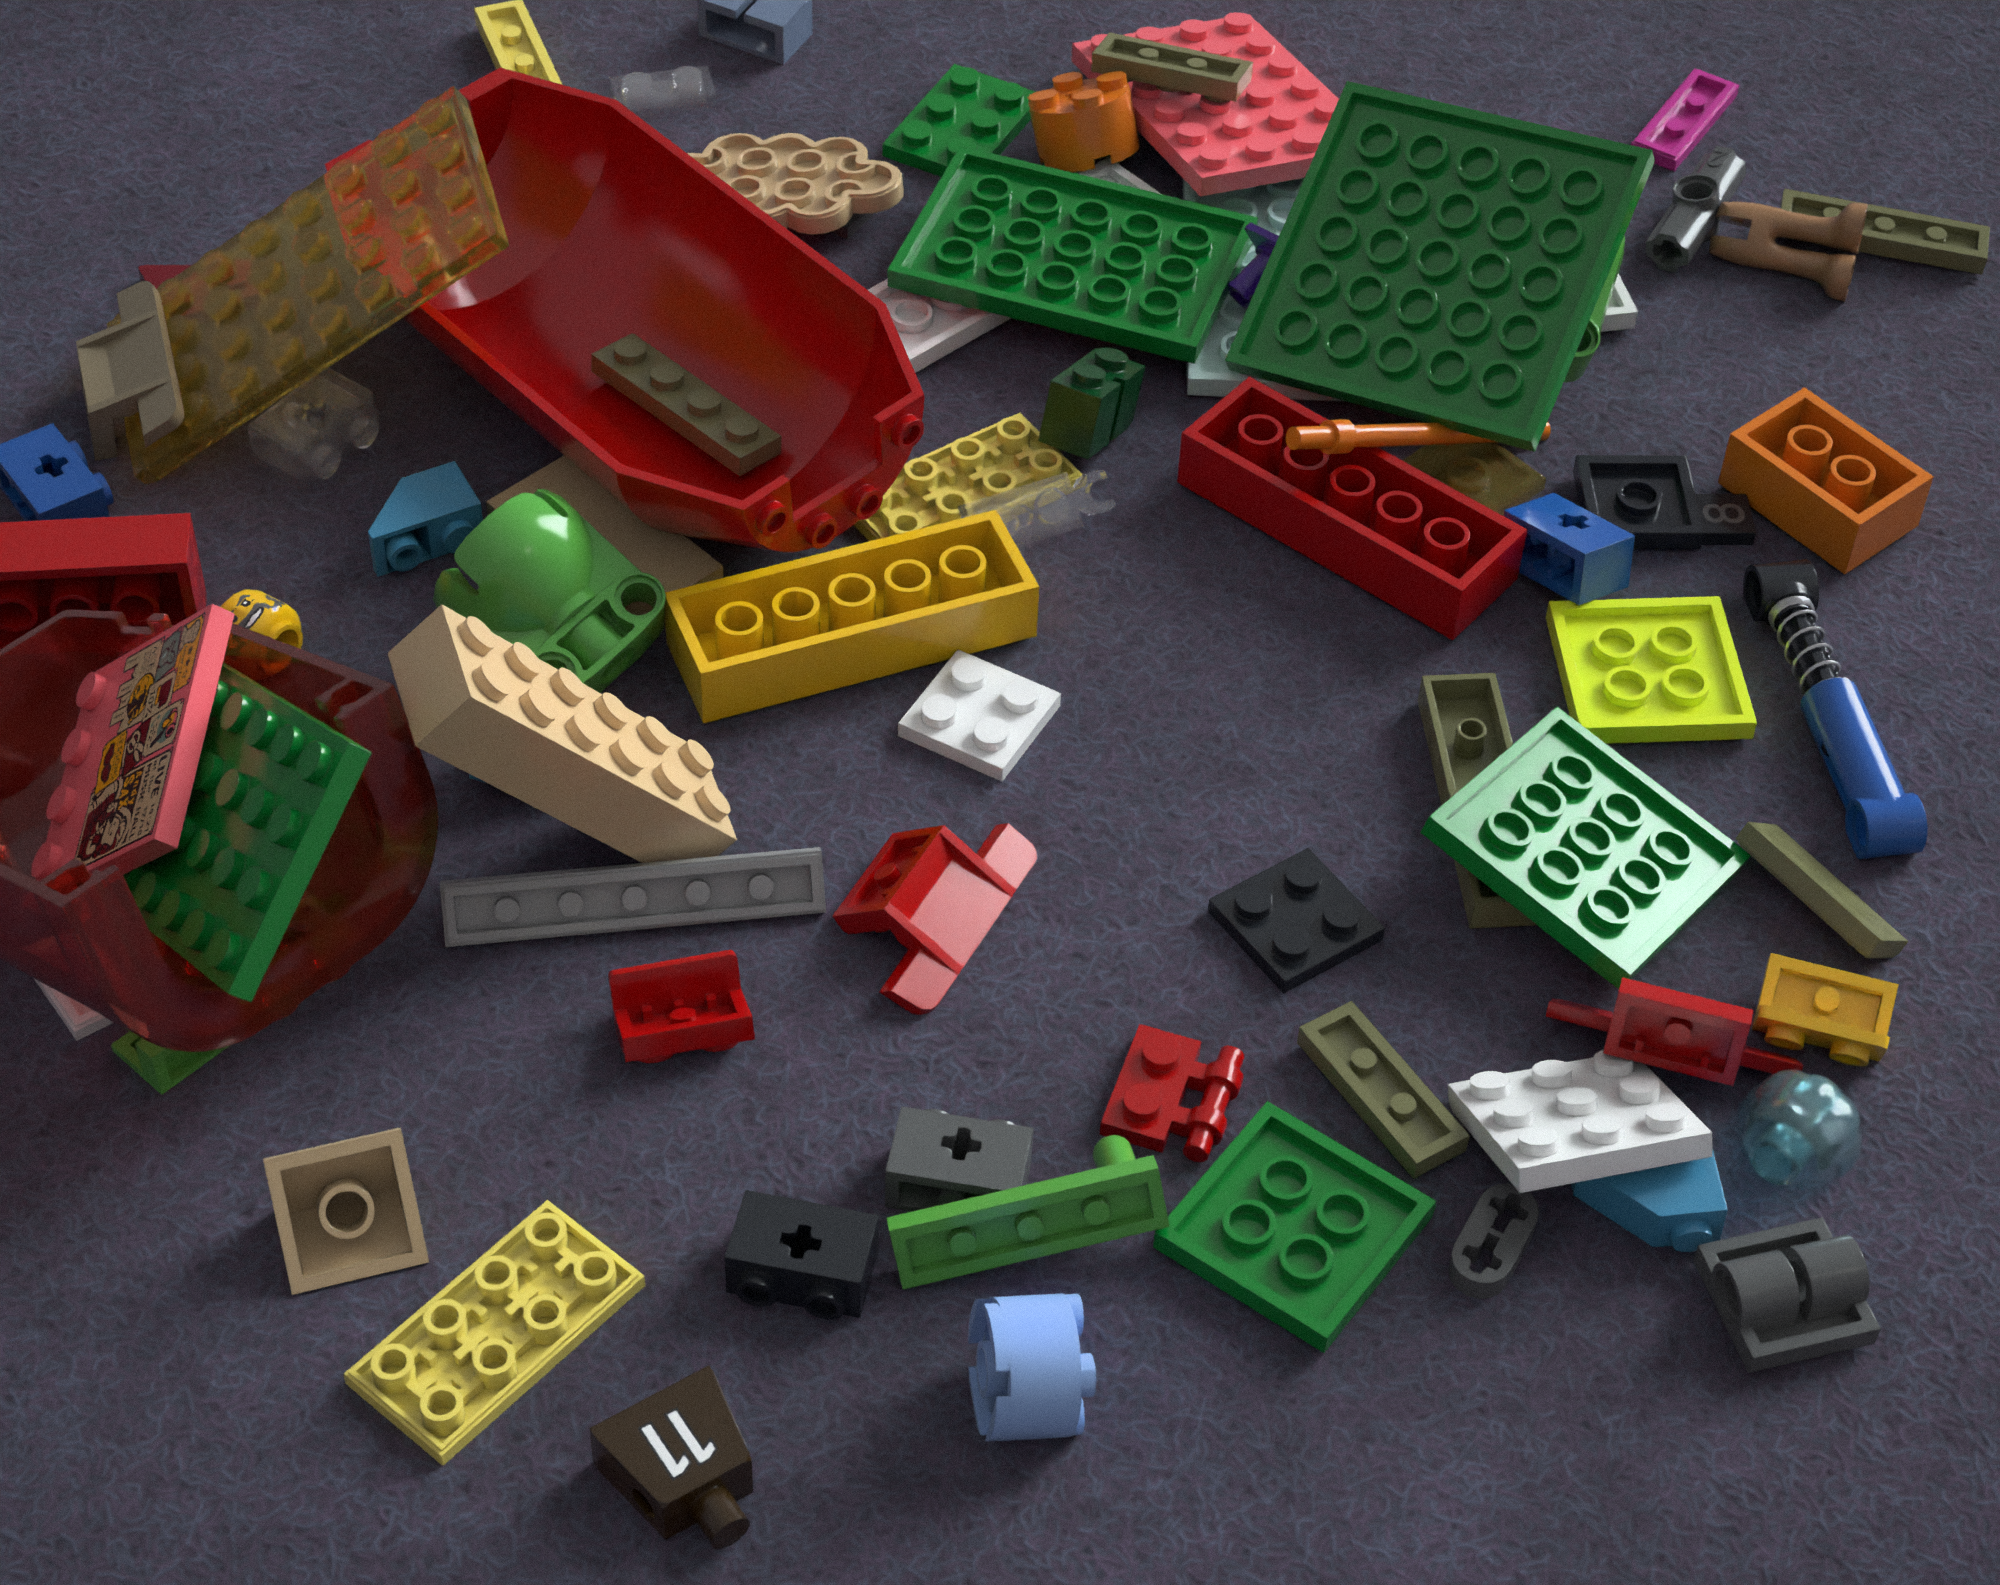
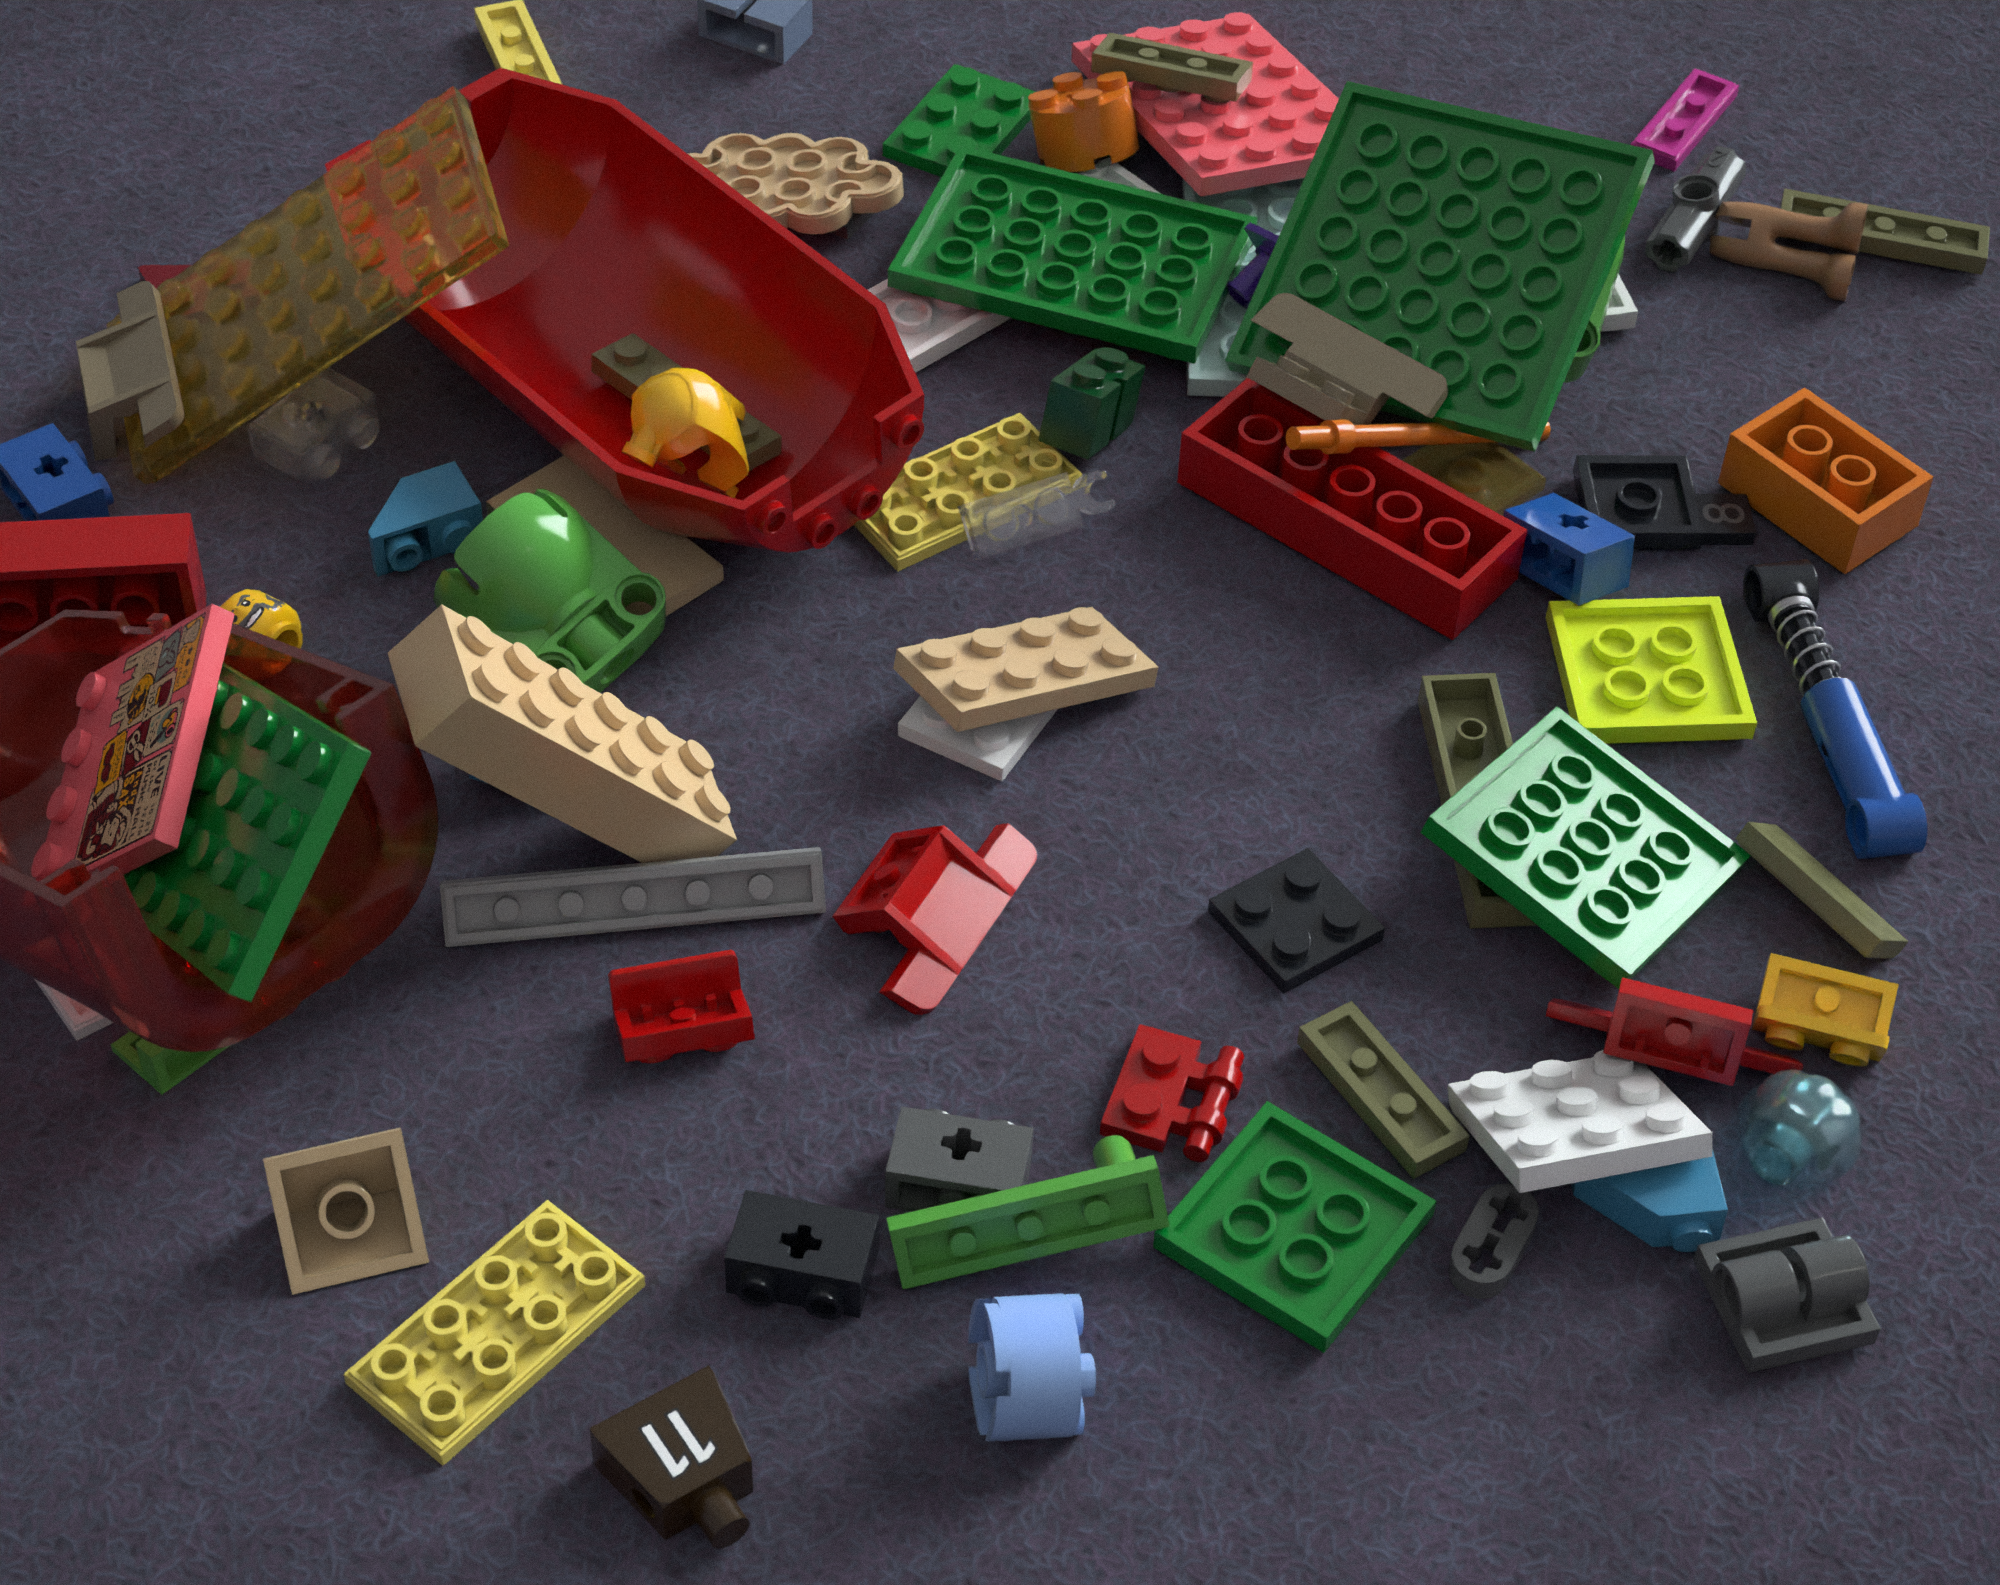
clear plate [609,66,717,117] -> none
yellow brick [665,510,1039,724] -> none
none -> yellow piece [622,368,749,498]
none -> tan plate [893,607,1158,732]
none -> dark tan plate [1246,293,1448,425]

